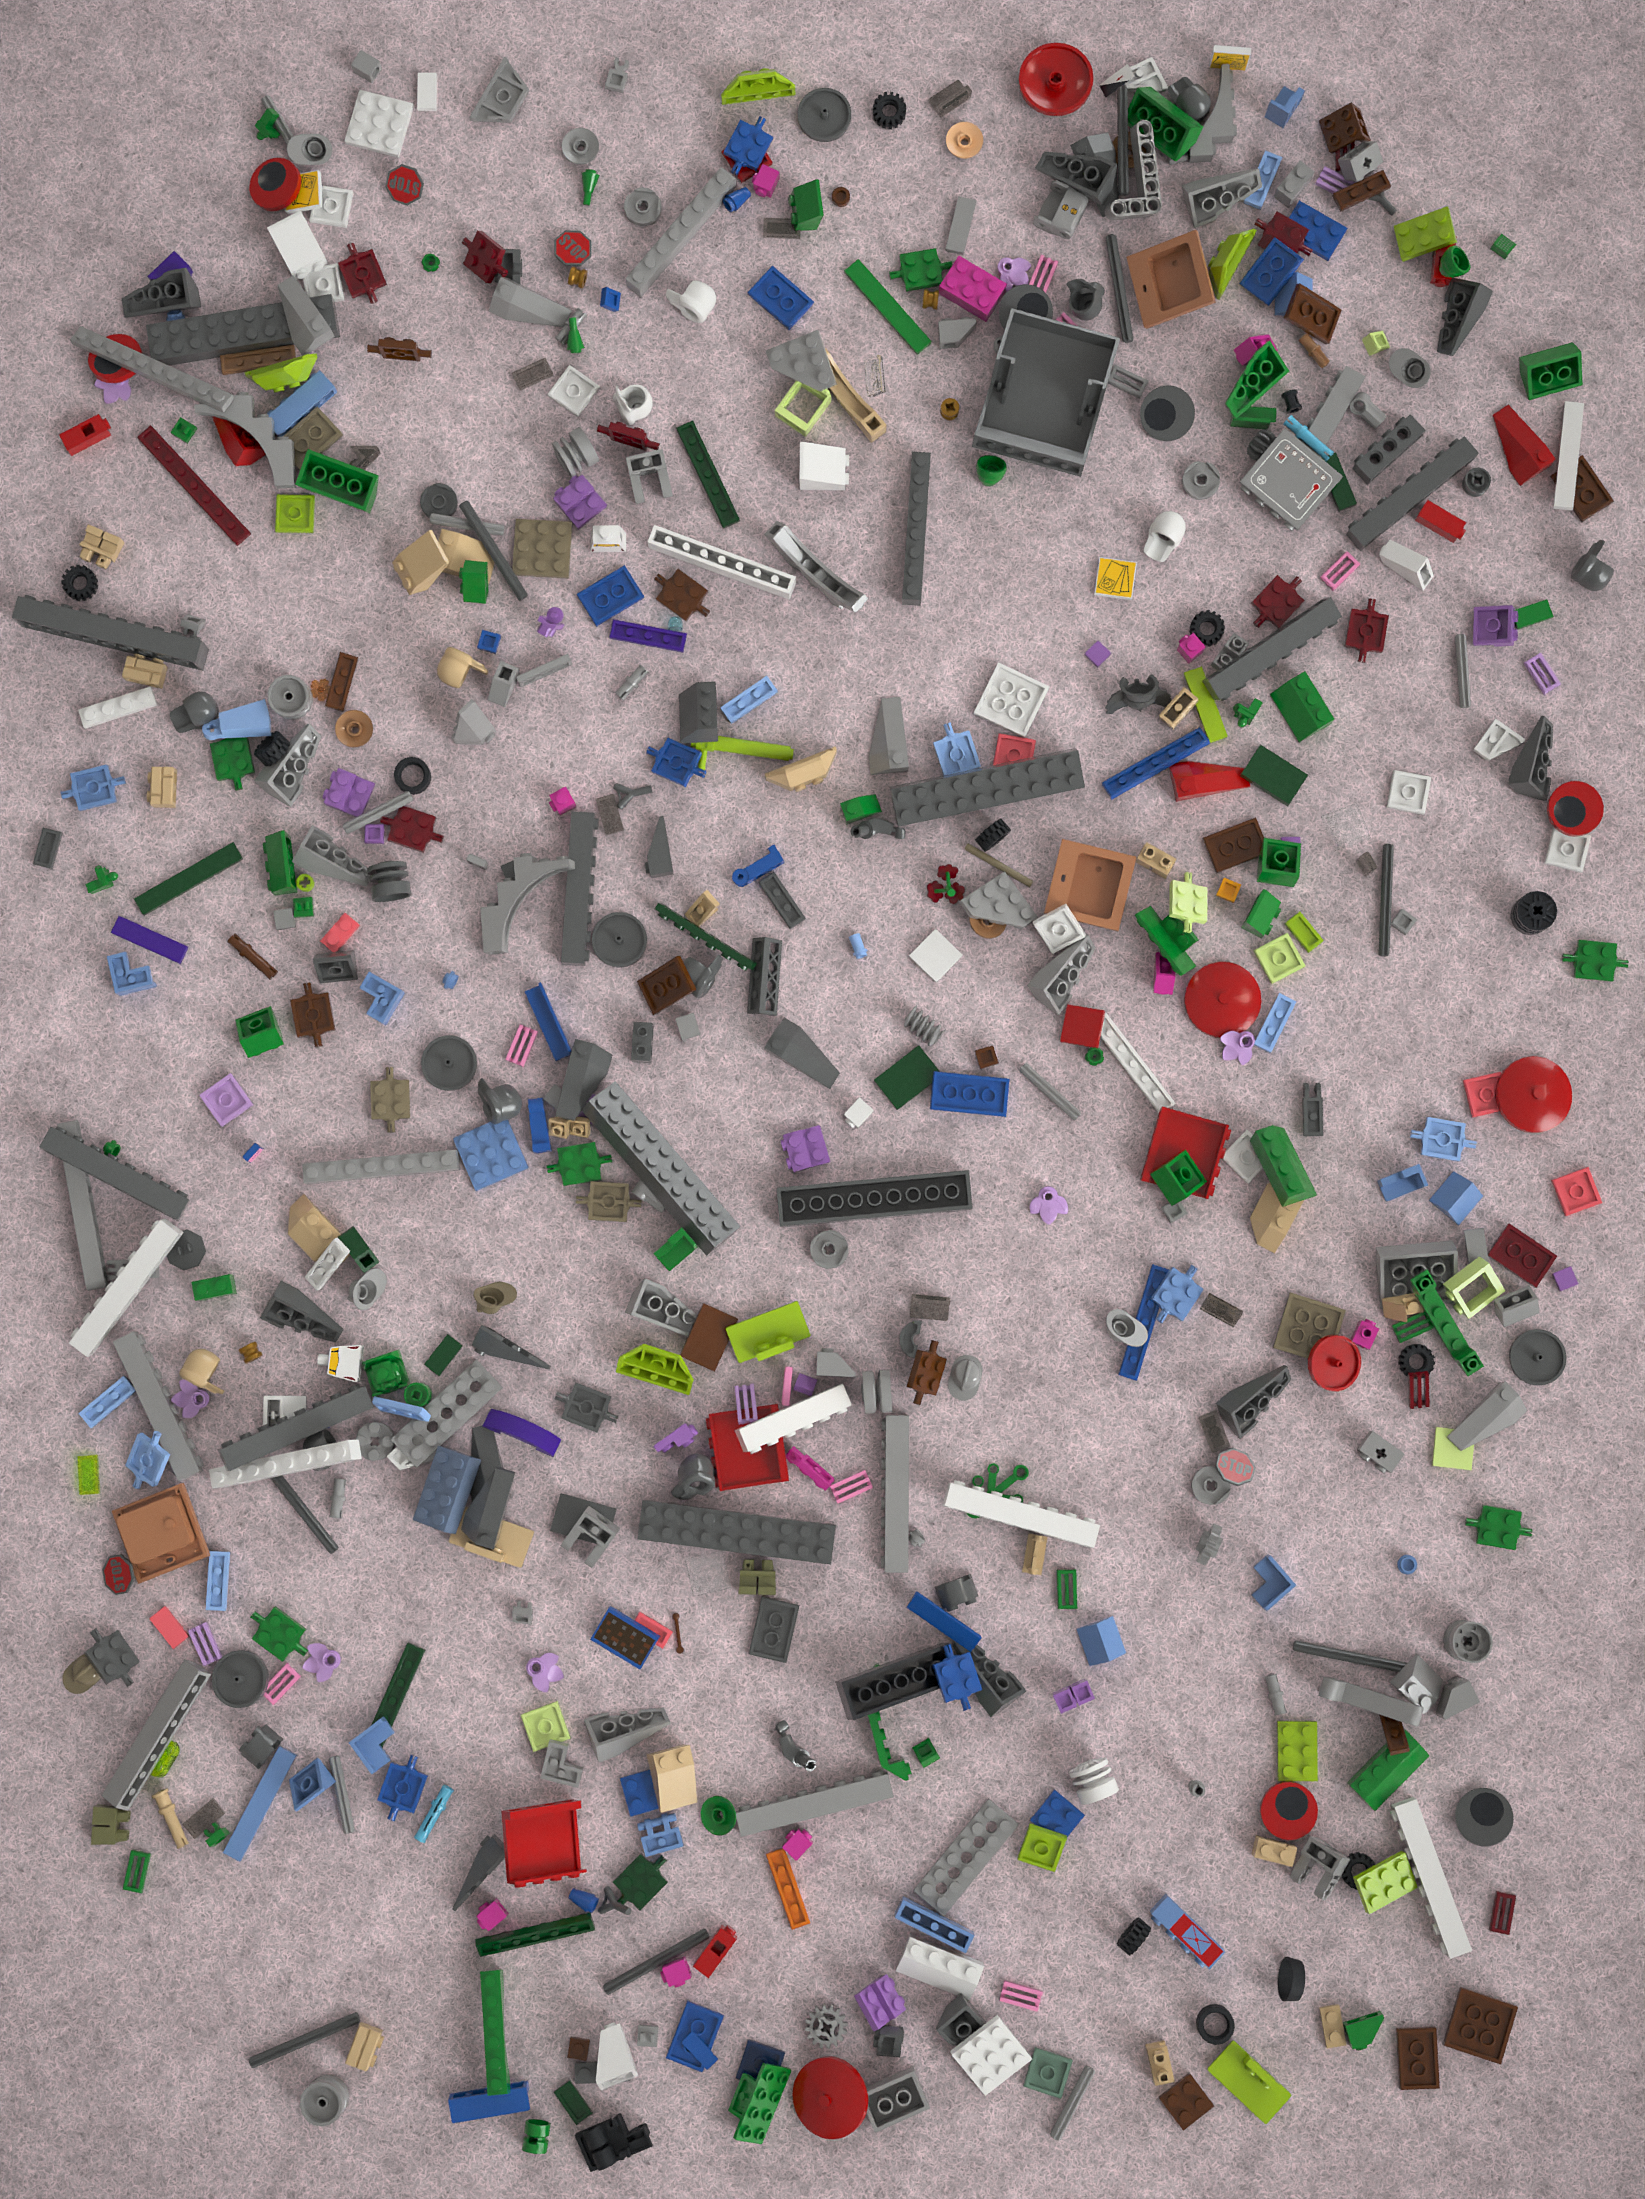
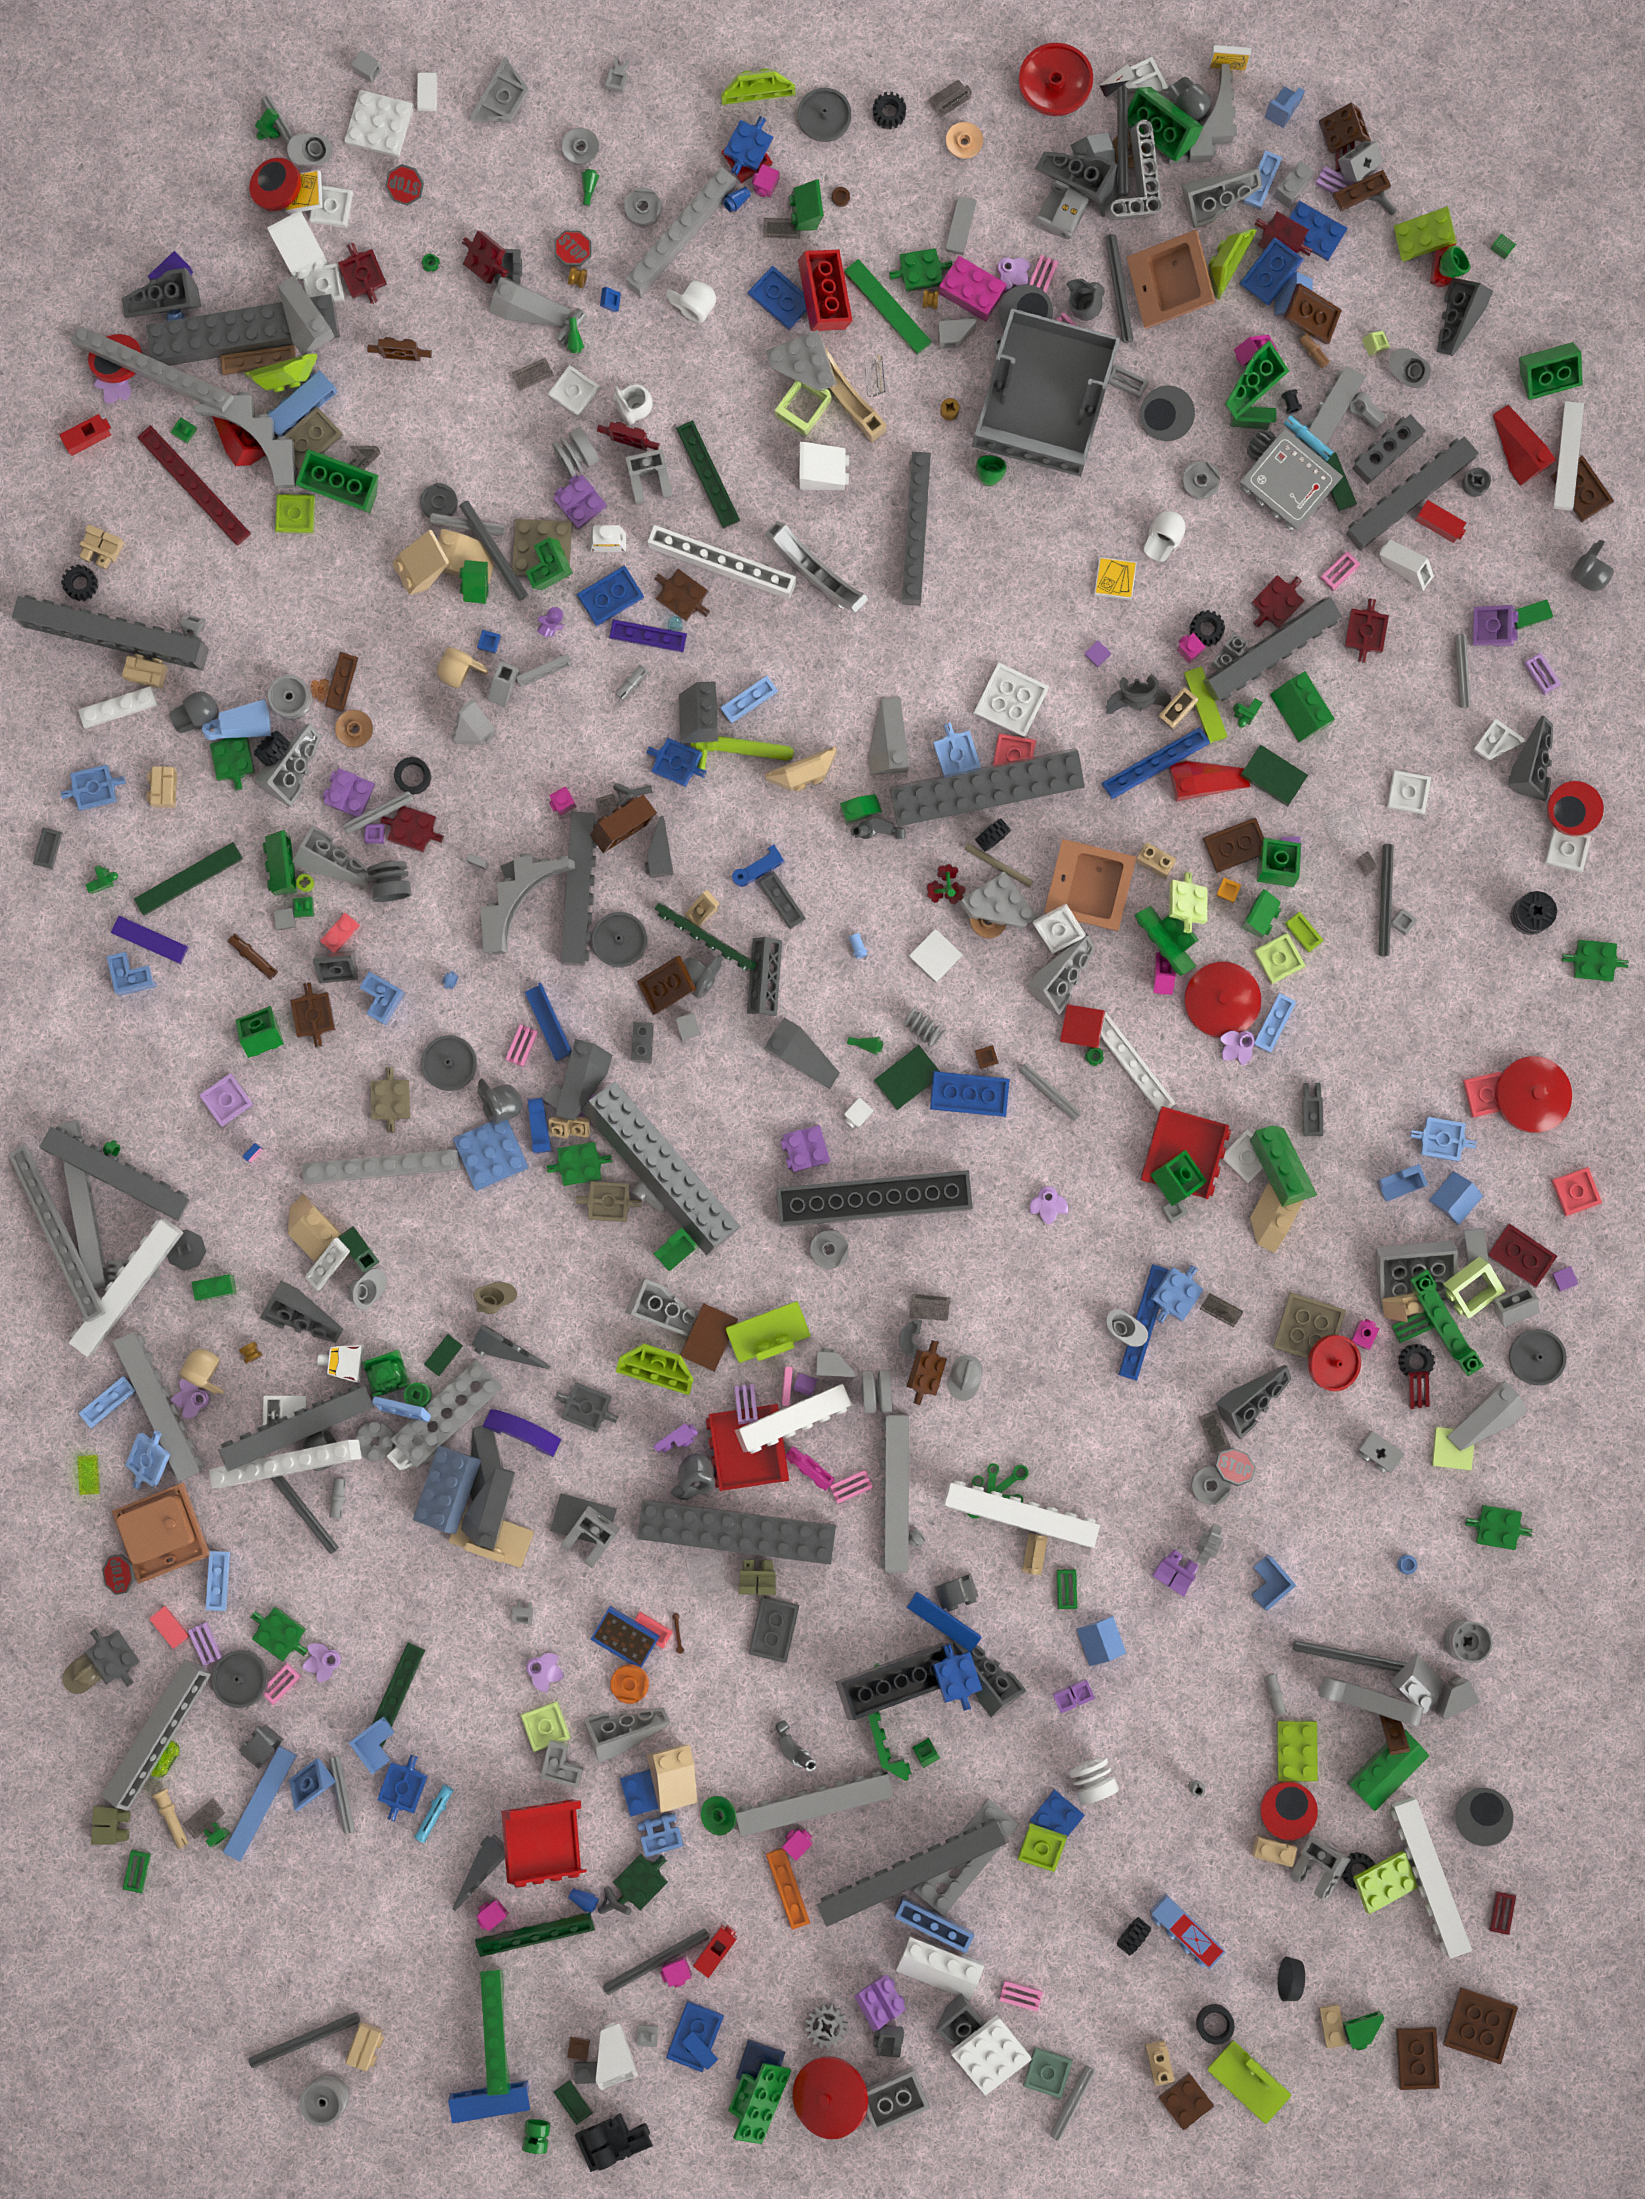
none -> light grey plate [8,1145,106,1322]
none -> green panel [525,537,573,590]
none -> reddish brown brick [590,794,657,854]
none -> orange tile [610,1664,649,1704]
none -> red brick [798,249,853,331]
none -> dark grey brick [817,1818,1009,1927]
none -> green cone [847,1037,883,1056]
none -> medium lavender hips [1151,1549,1198,1597]

